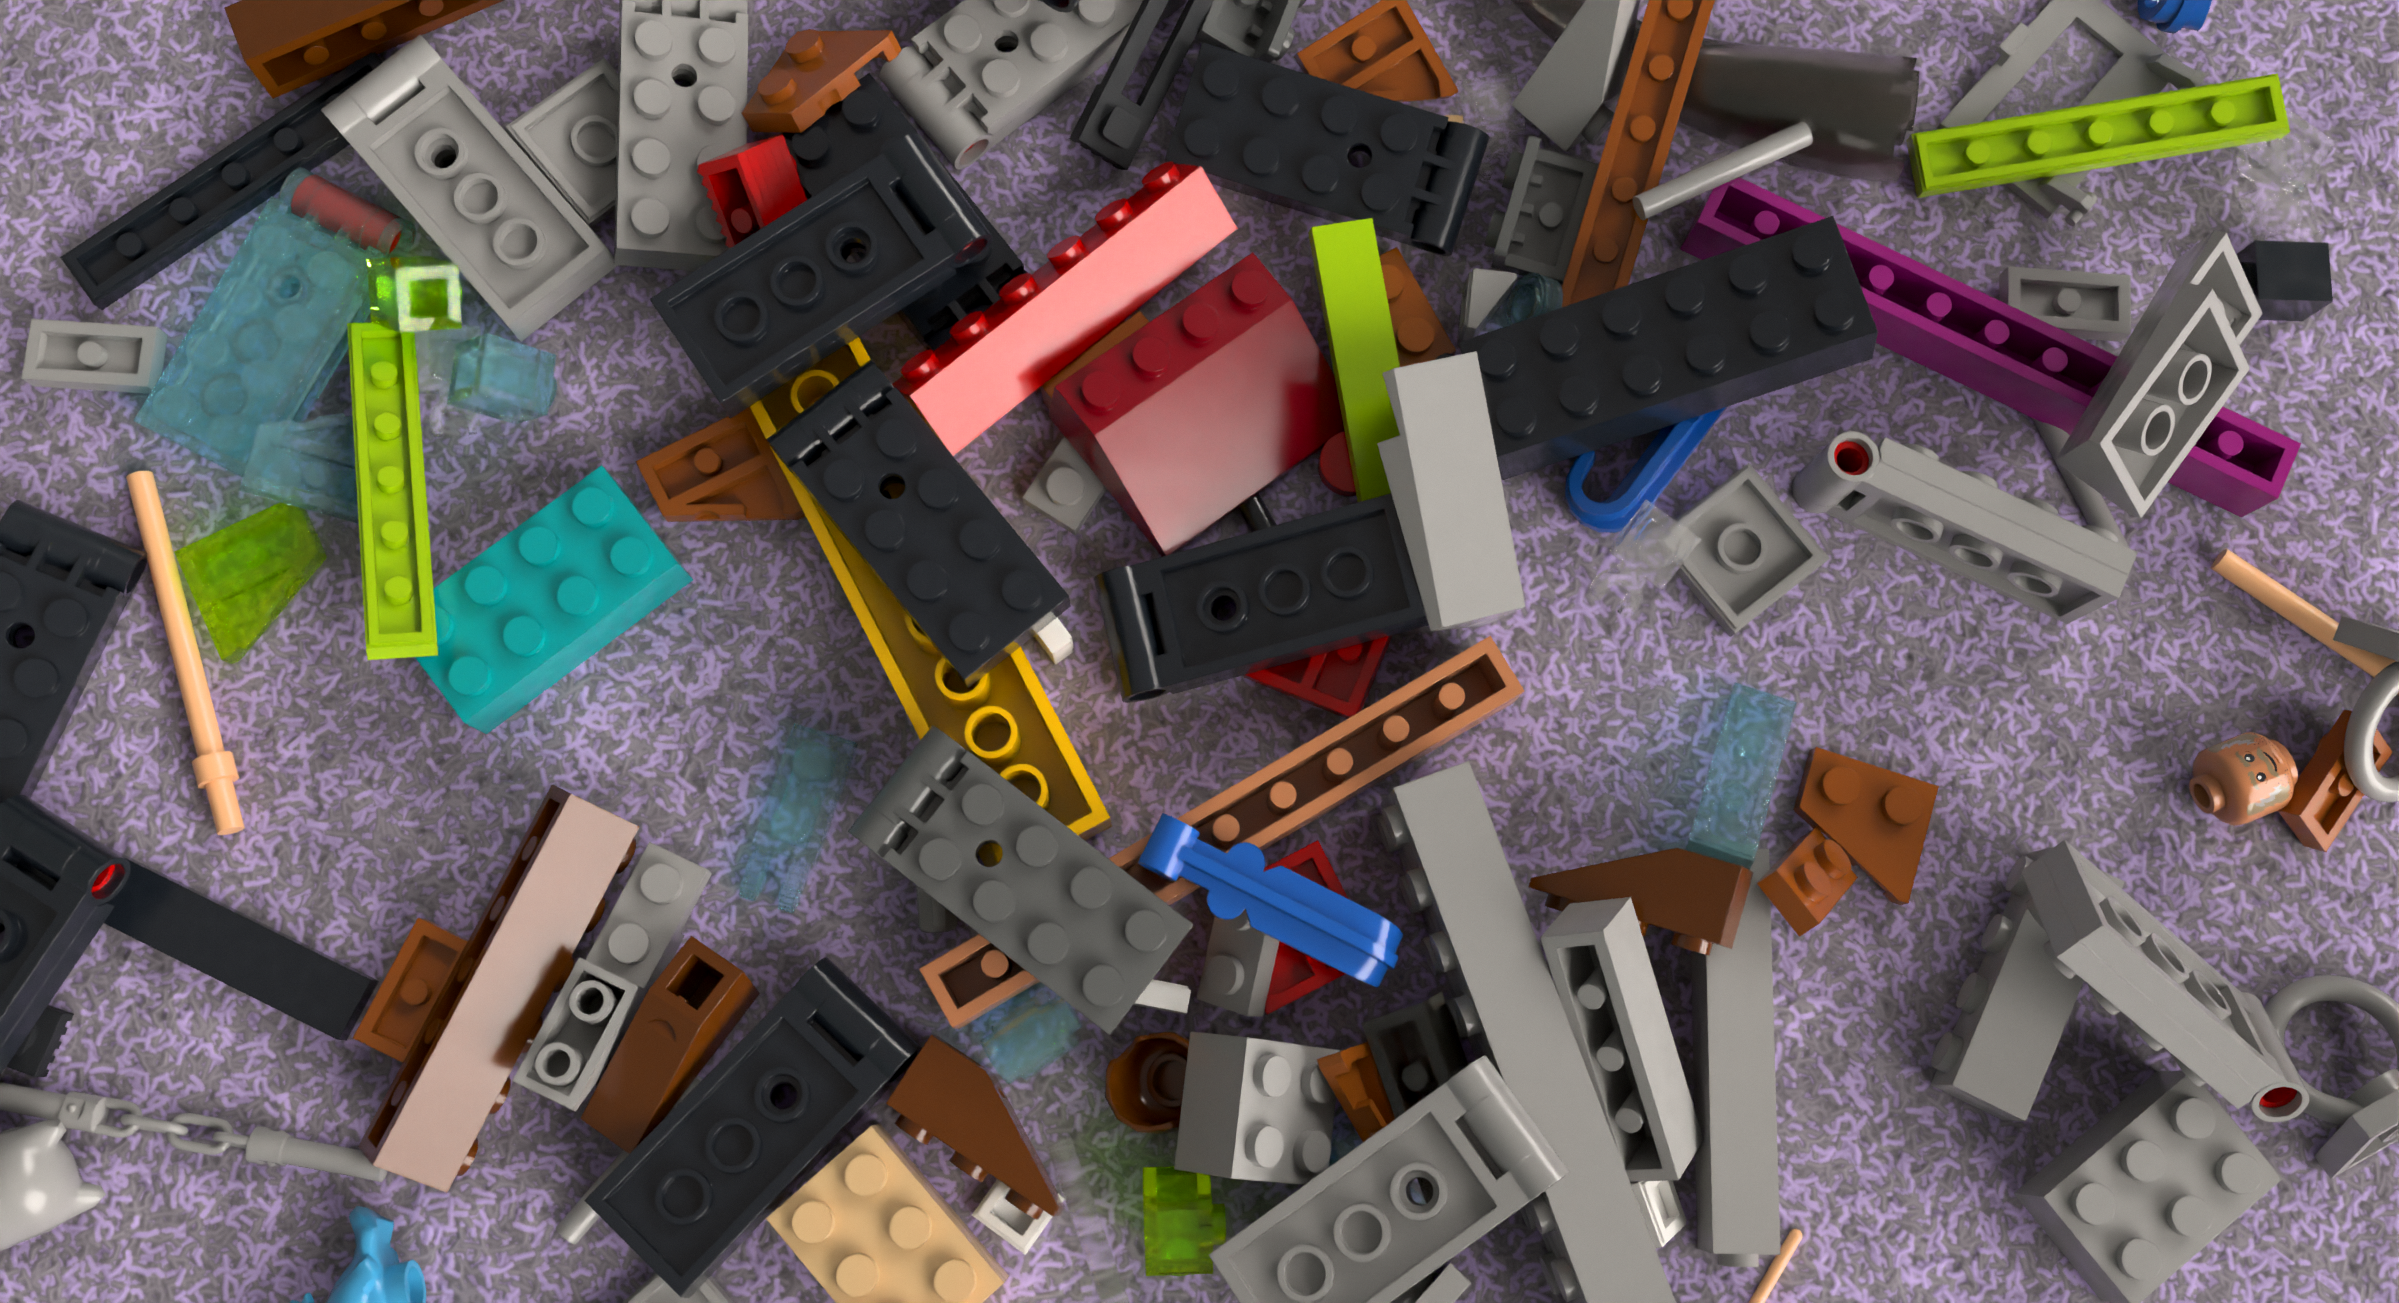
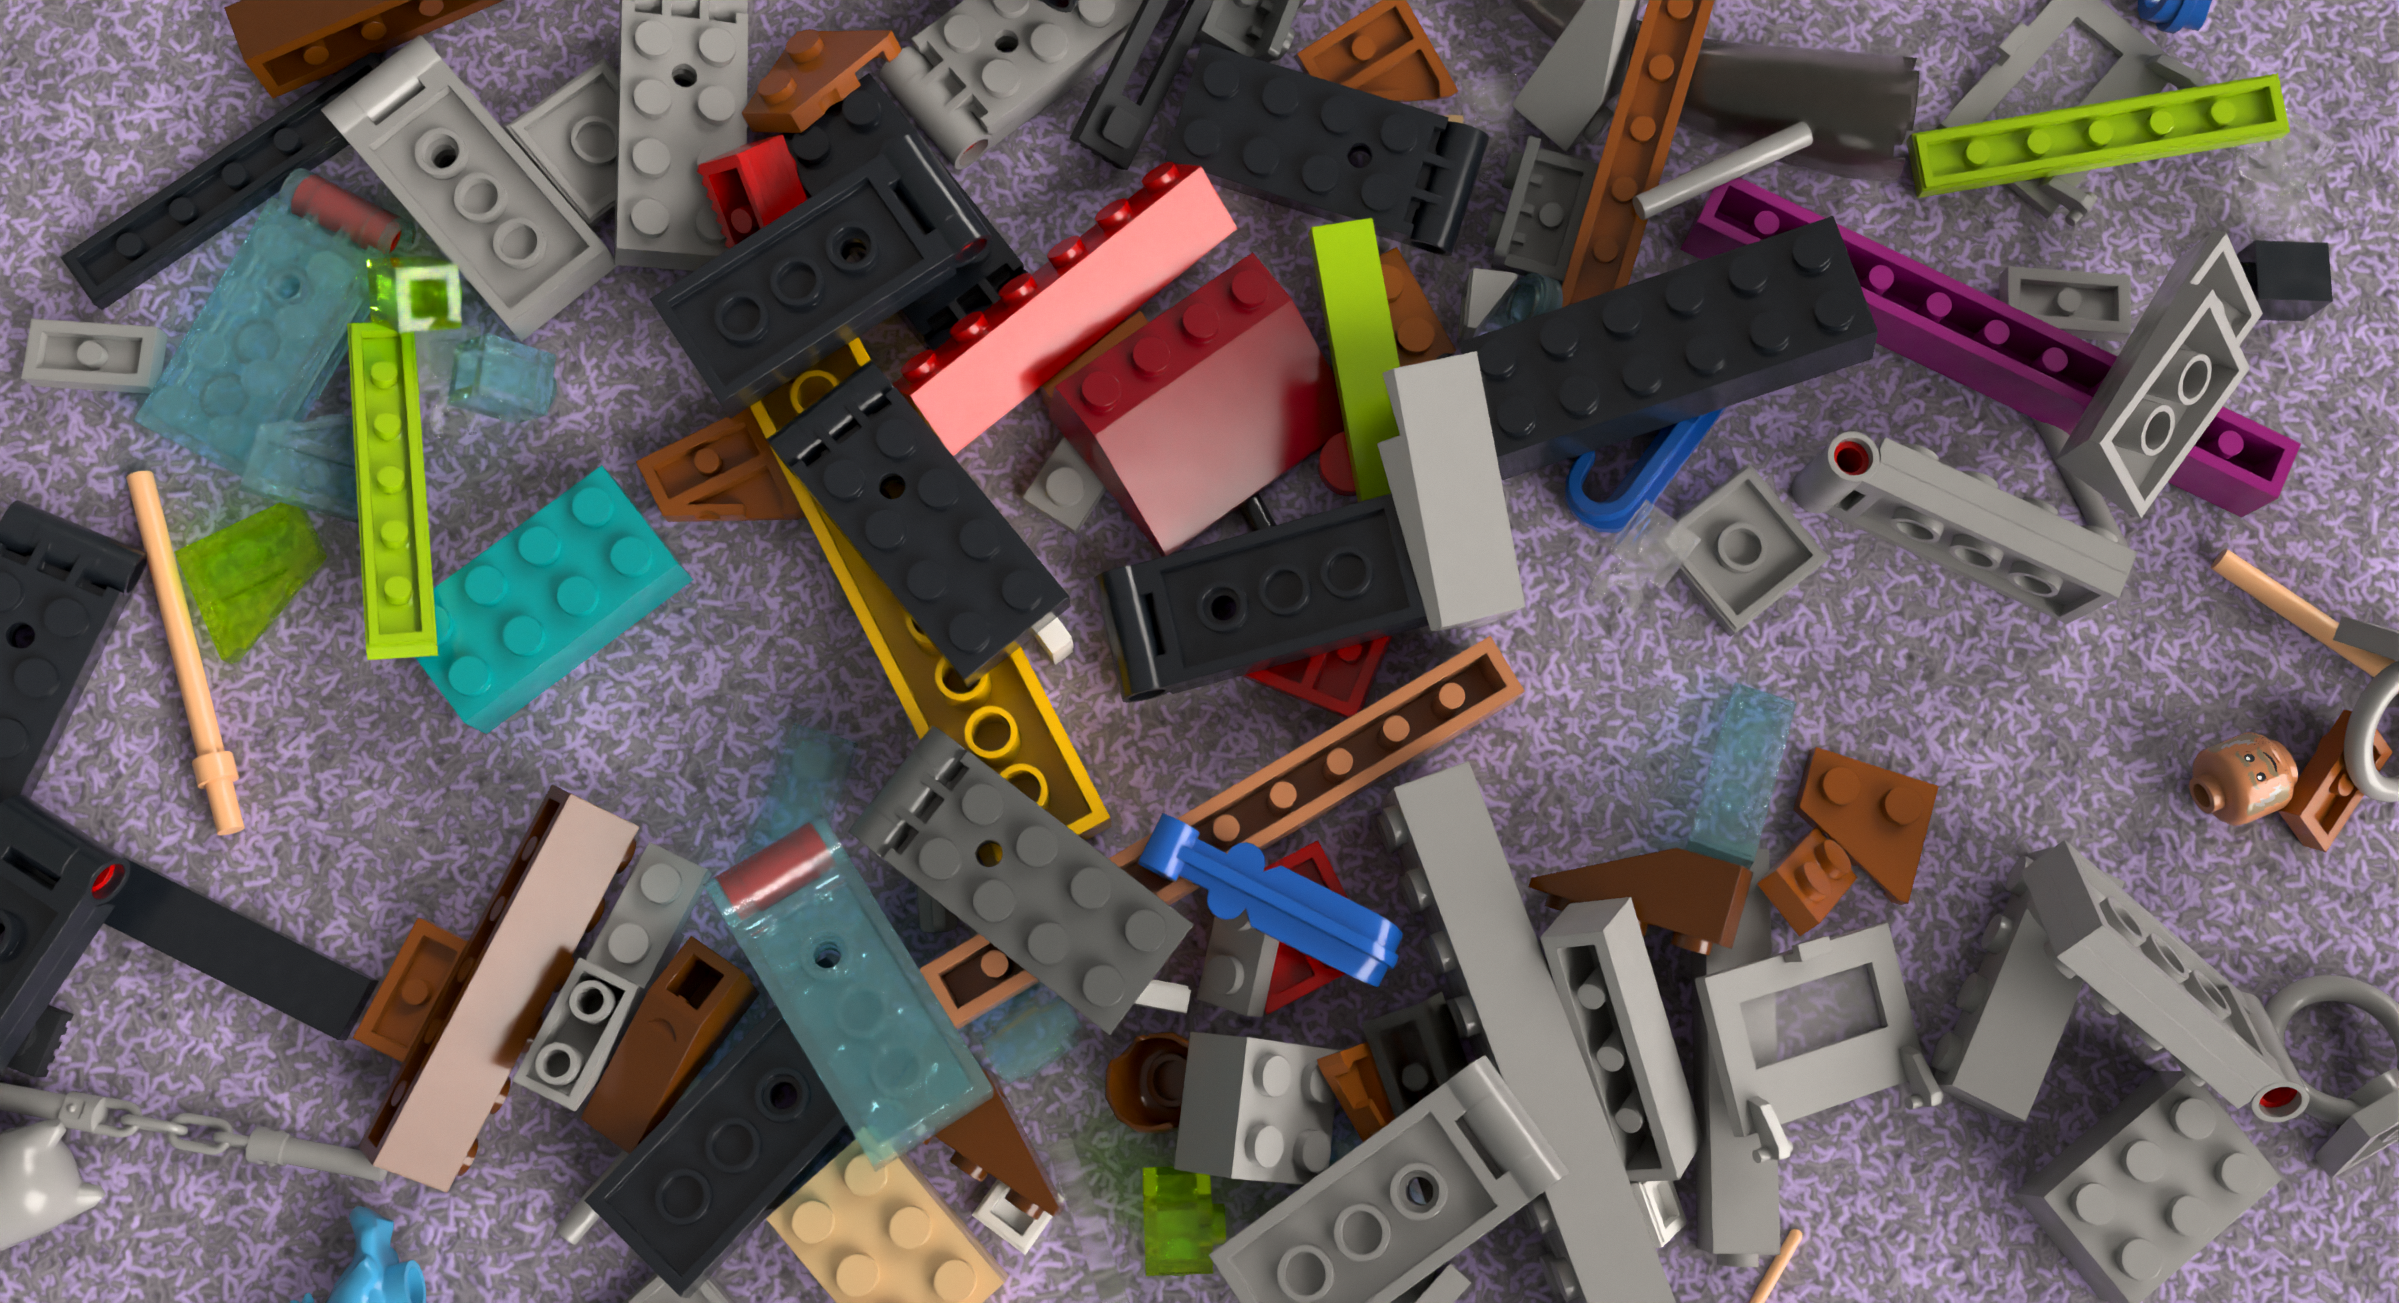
none -> clear light blue hinge [703,815,994,1172]
none -> light grey piece [1694,923,1943,1163]

